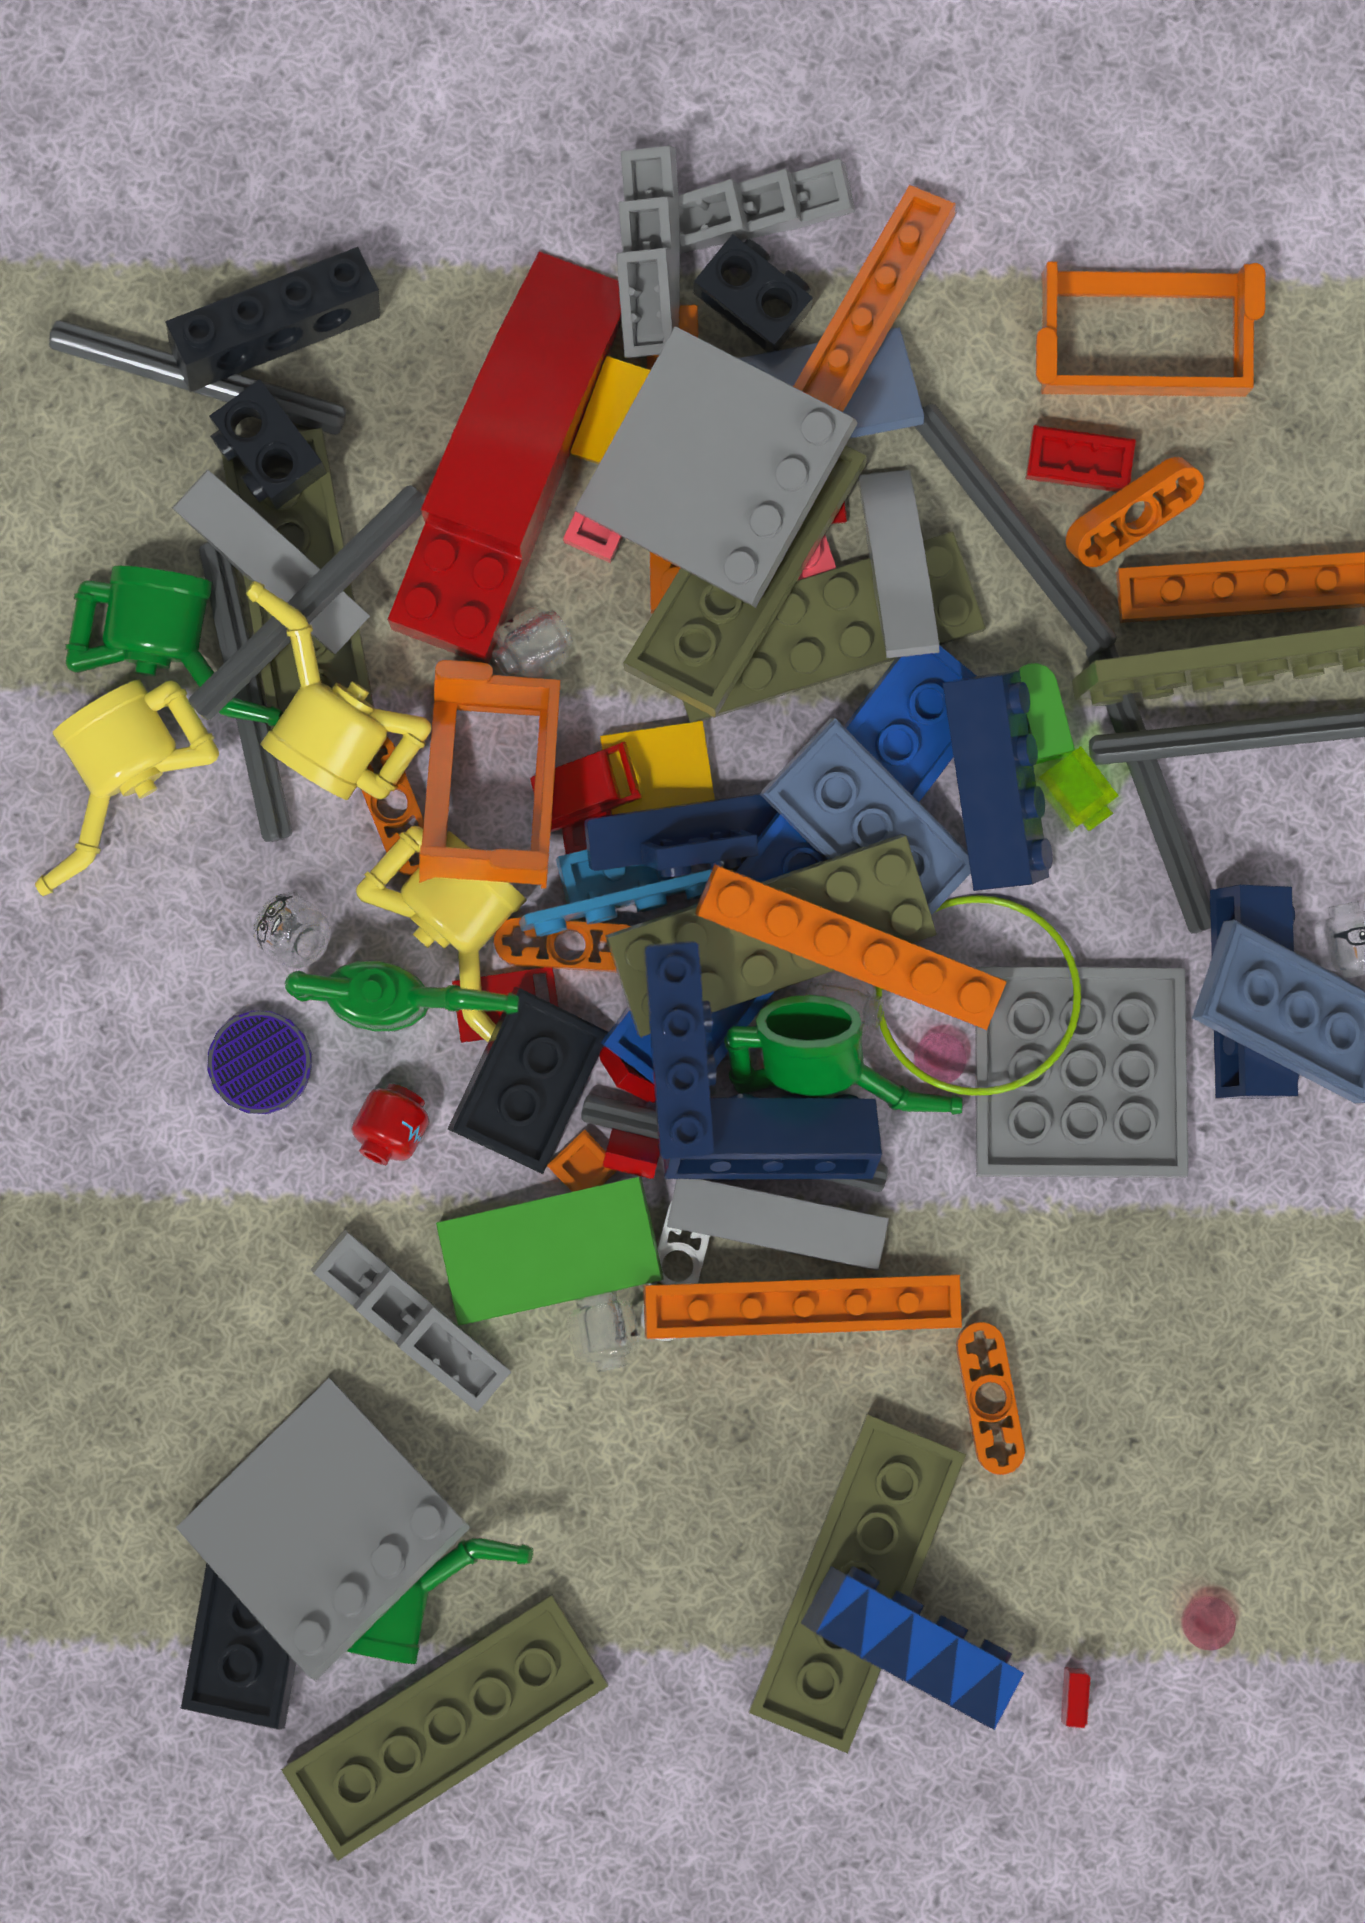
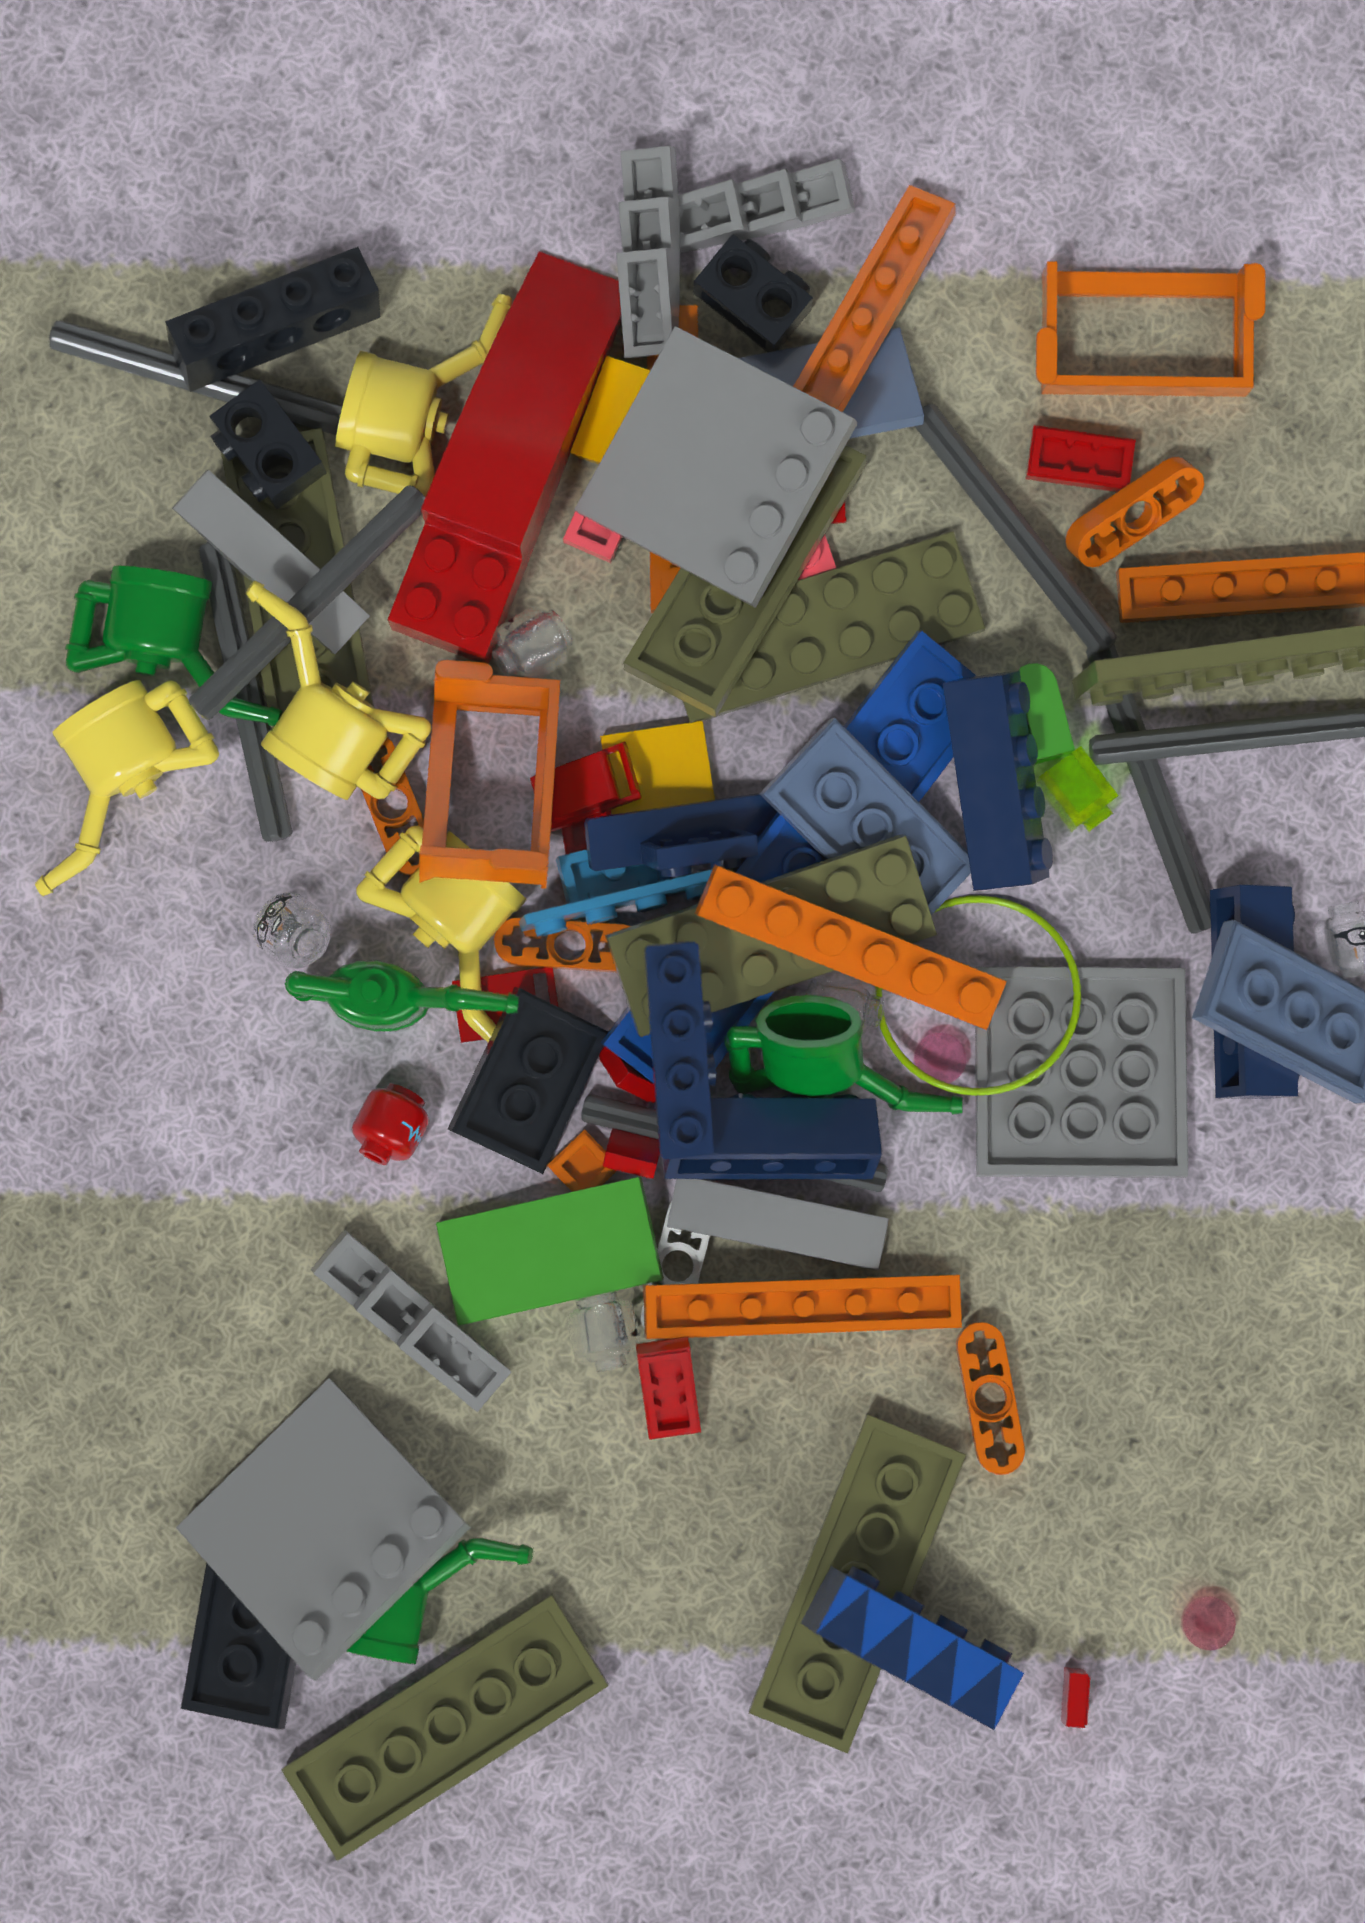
tile [207,1011,312,1114] -> none
light grey slope [859,470,939,658] -> none
none -> light yellow piece [335,294,512,497]
none -> red plate [636,1337,701,1440]

